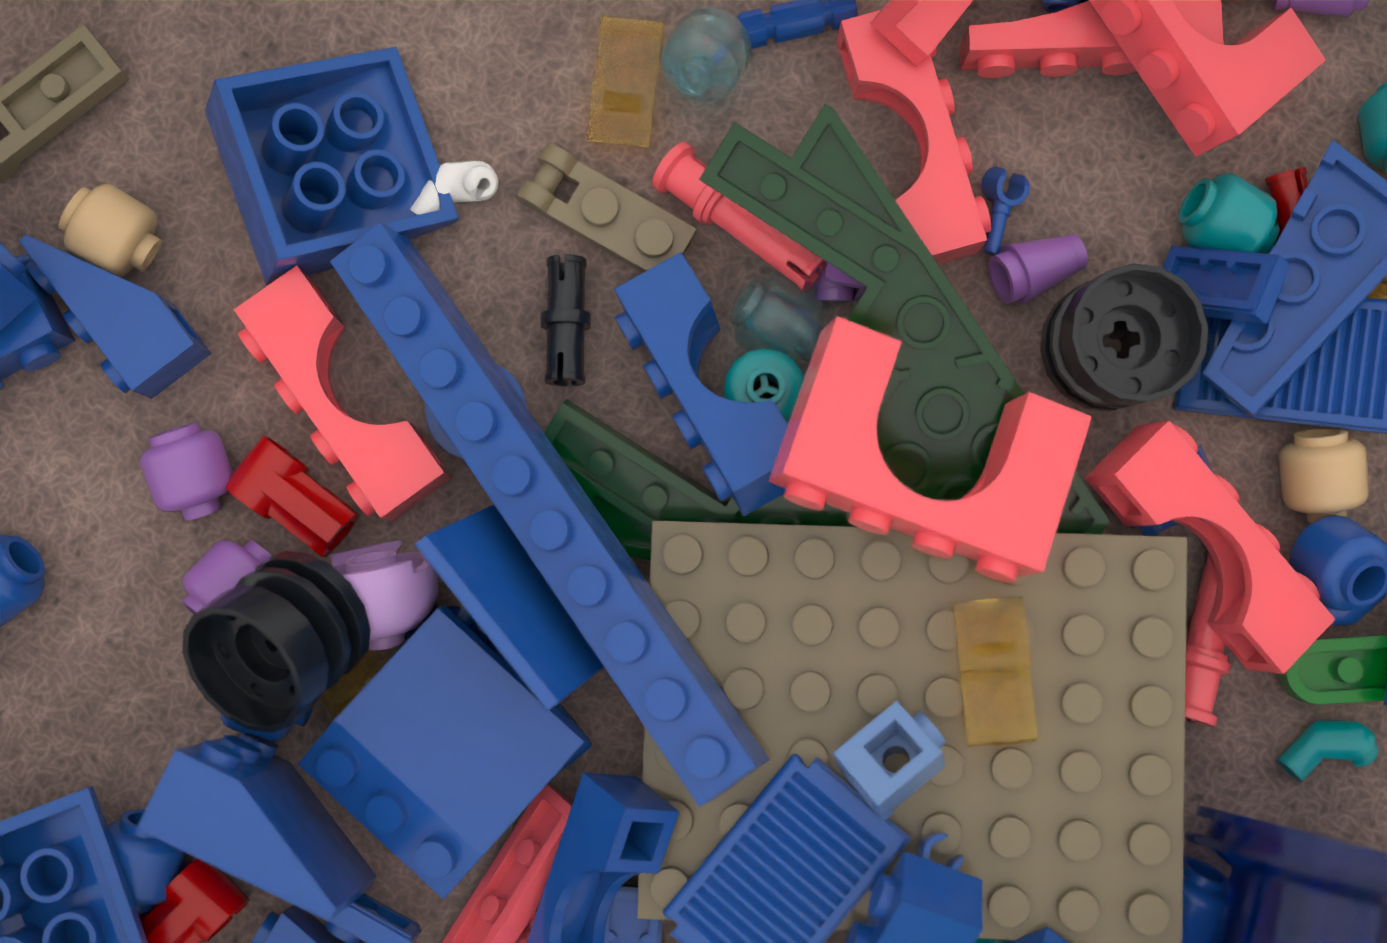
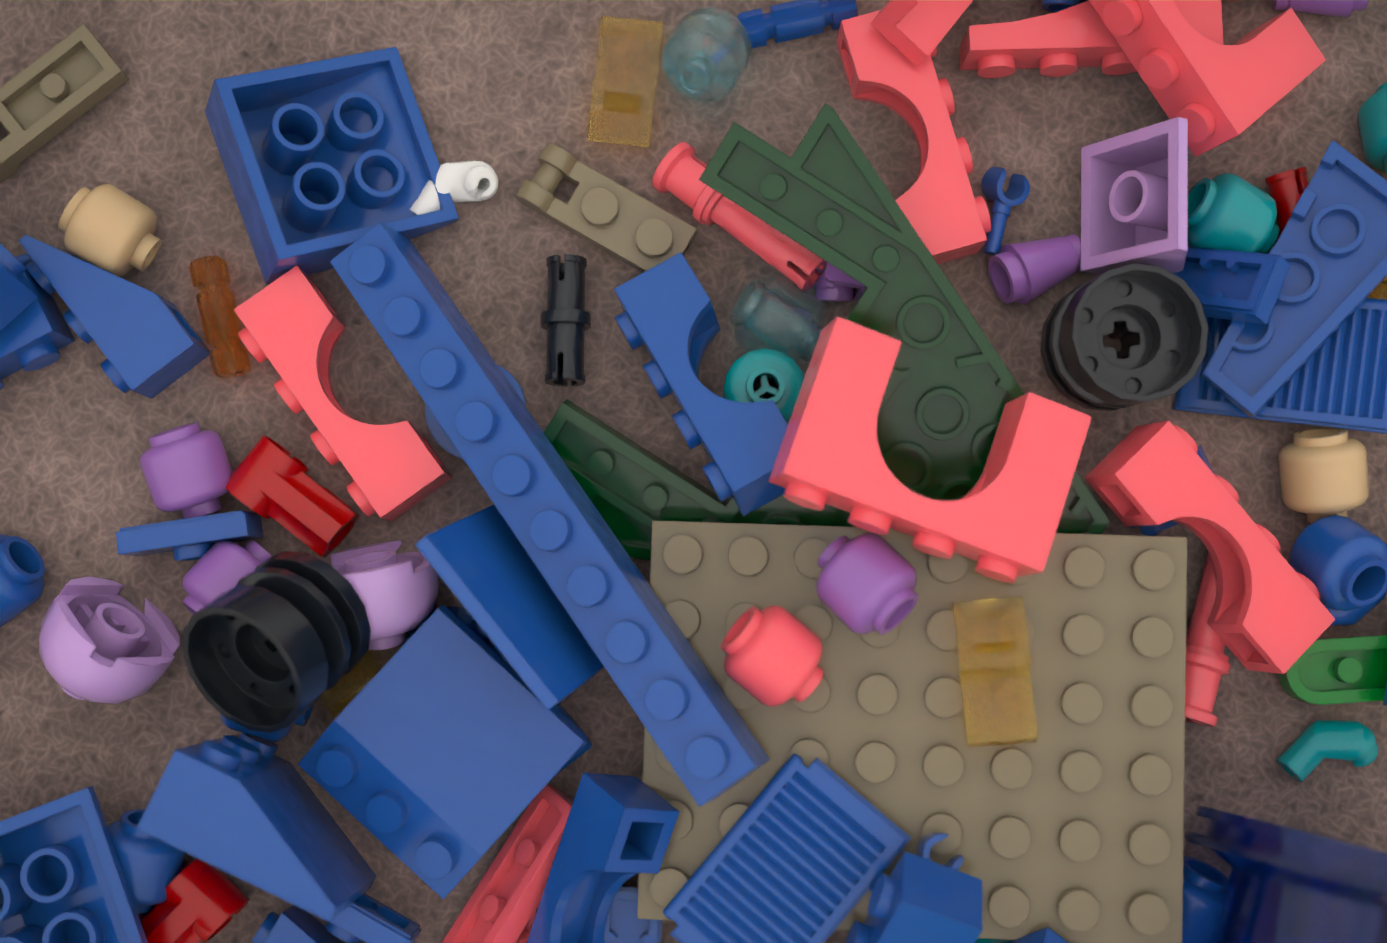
medium blue brick [833,701,946,822] -> none
none -> lavender cylinder [39,576,180,704]
none -> blue plate [116,510,264,562]
none -> clear orange axle [189,255,250,379]
none -> coral head [721,605,824,707]
none -> medium lavender head [816,533,919,635]
none -> lavender slope [1081,117,1188,275]

